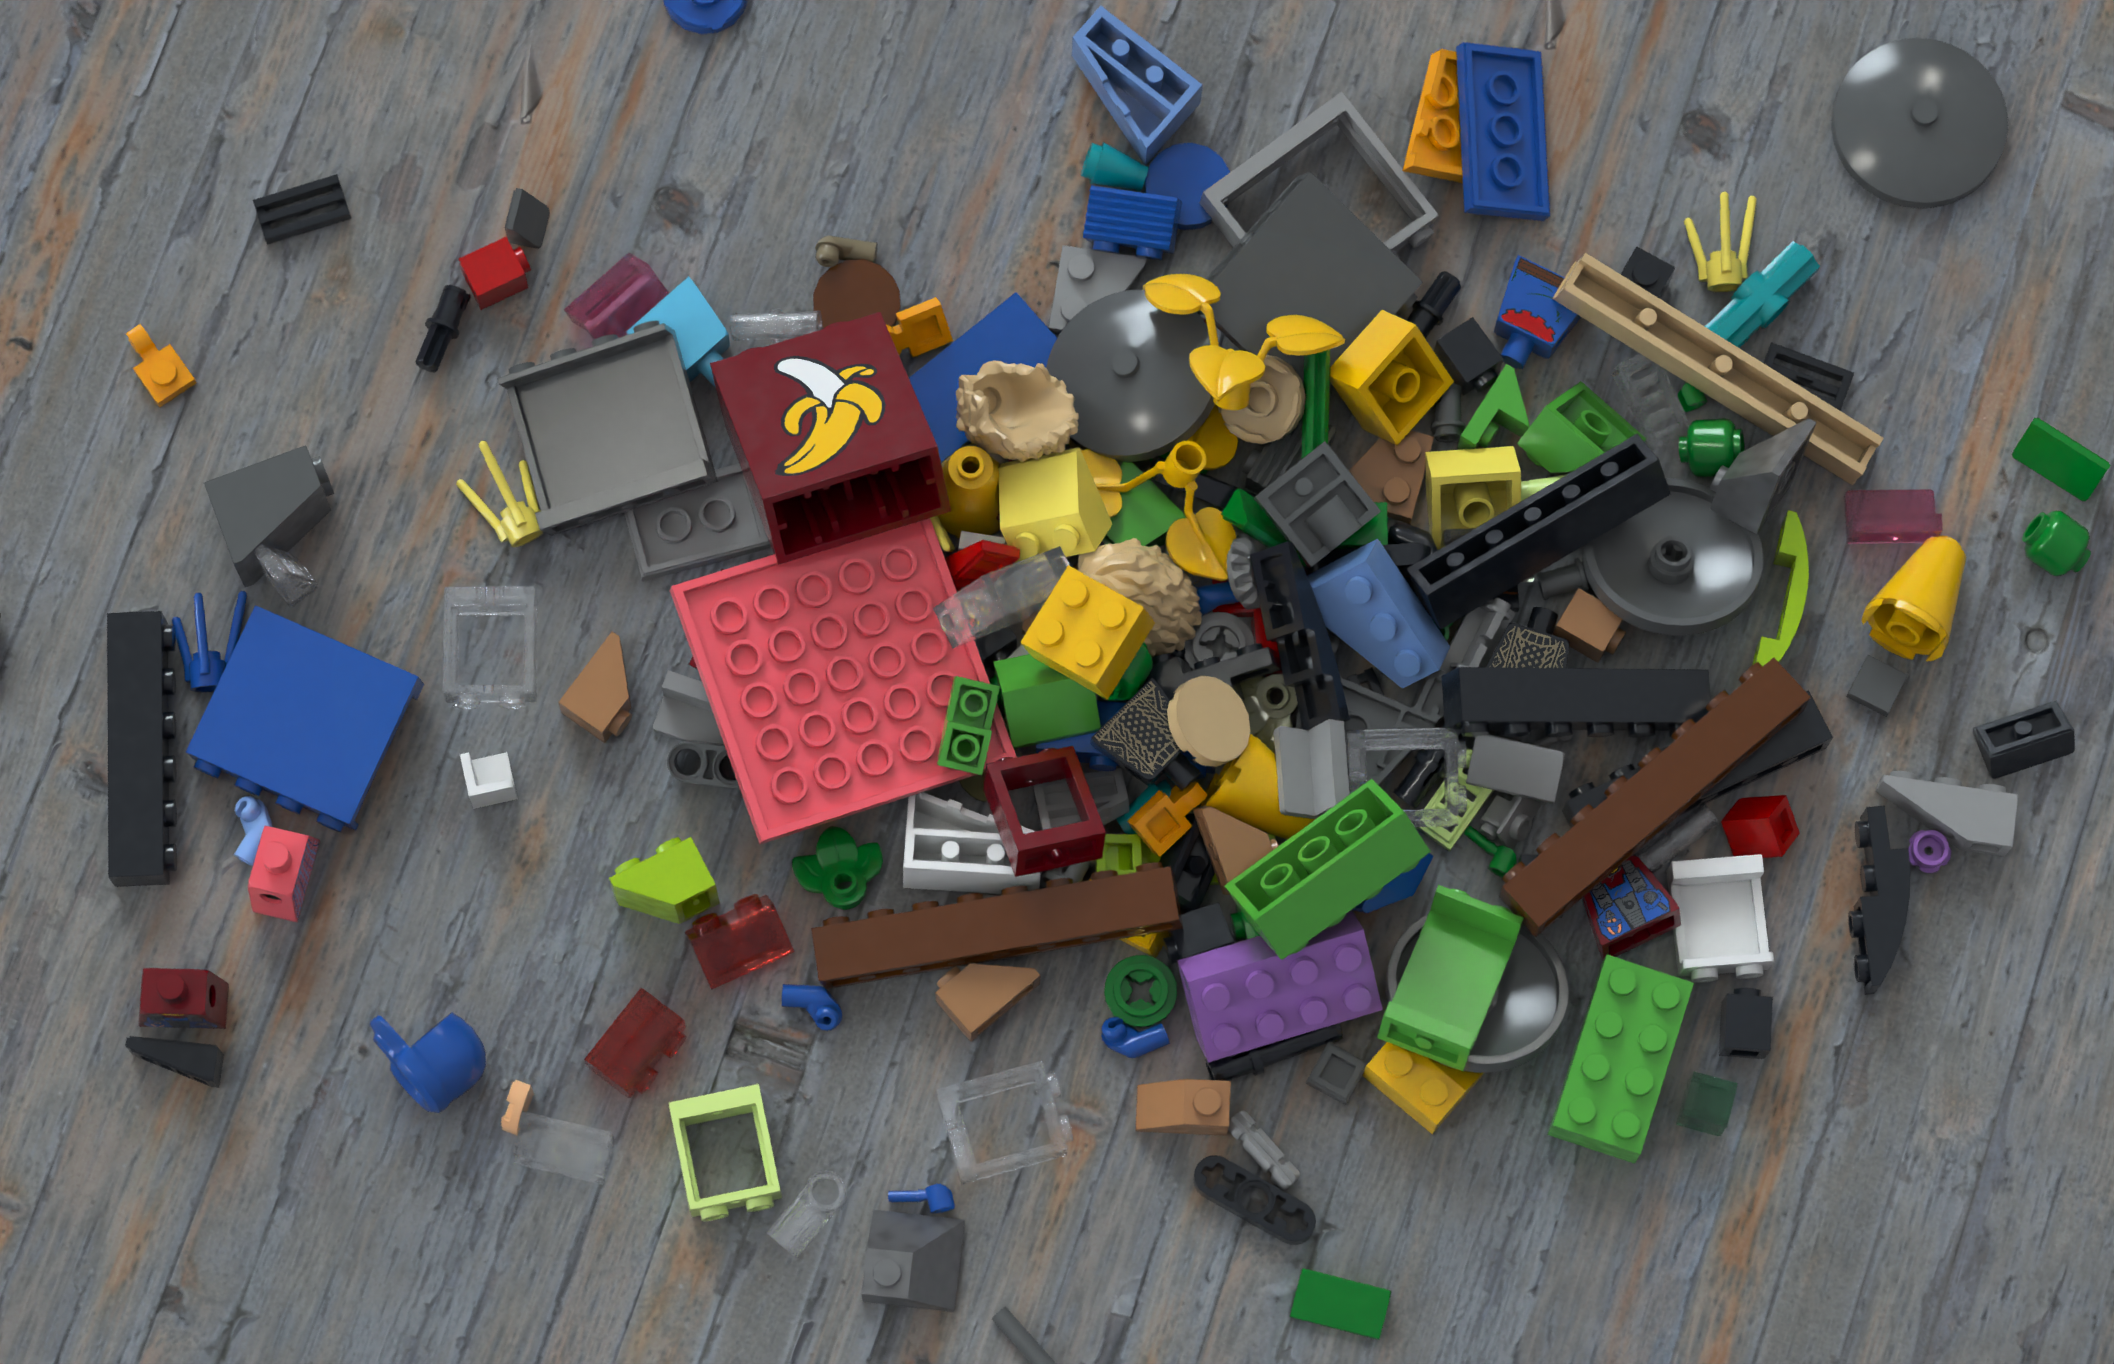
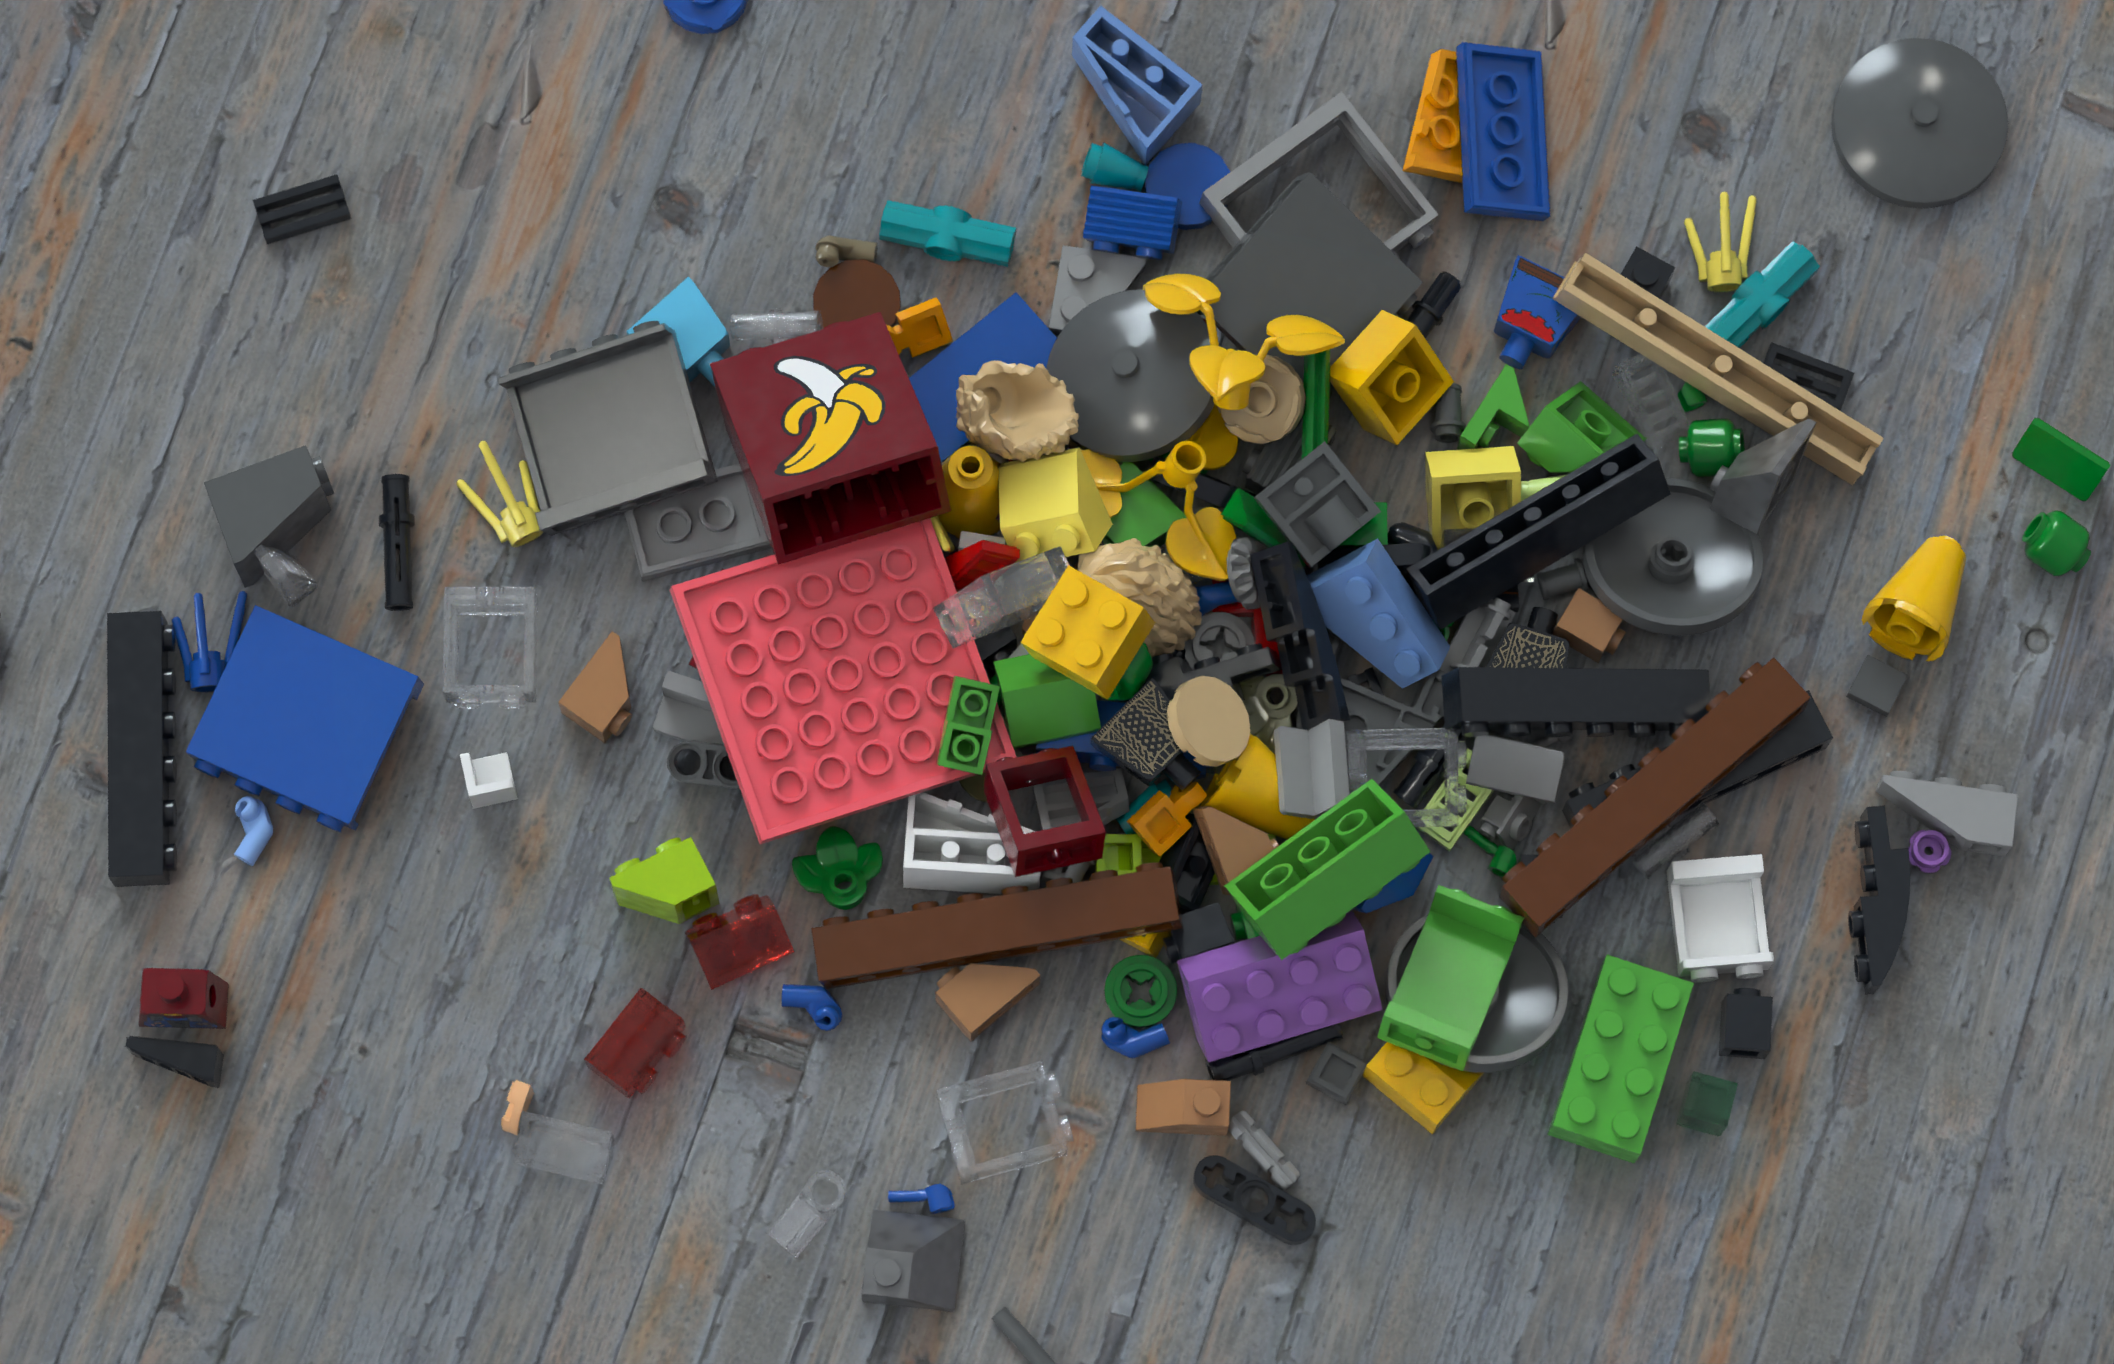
light orange plate [126,324,197,408] -> none
coral torso [248,825,320,922] -> none
blue piece [369,1012,486,1113] -> none
black axle [416,285,471,372] -> none
red brick [458,237,531,310] -> none
dark grey slope [505,188,550,249] -> none
clear pink panel [564,252,669,340] -> none
yellowish green window [669,1084,782,1221] -> none
green slope [1290,1268,1392,1340] -> none
medium nougat wing [1349,431,1434,524] -> none
black brick [1434,317,1503,396] -> none
torso [1582,855,1681,960] -> none
red panel [1721,795,1800,858] -> none
lime slope [1752,510,1809,666] -> none
clear pink panel [1844,489,1943,544] -> none
black slope [1973,701,2075,779] -> none
none -> black pin [379,474,415,611]
none -> teal piece [879,200,1016,267]

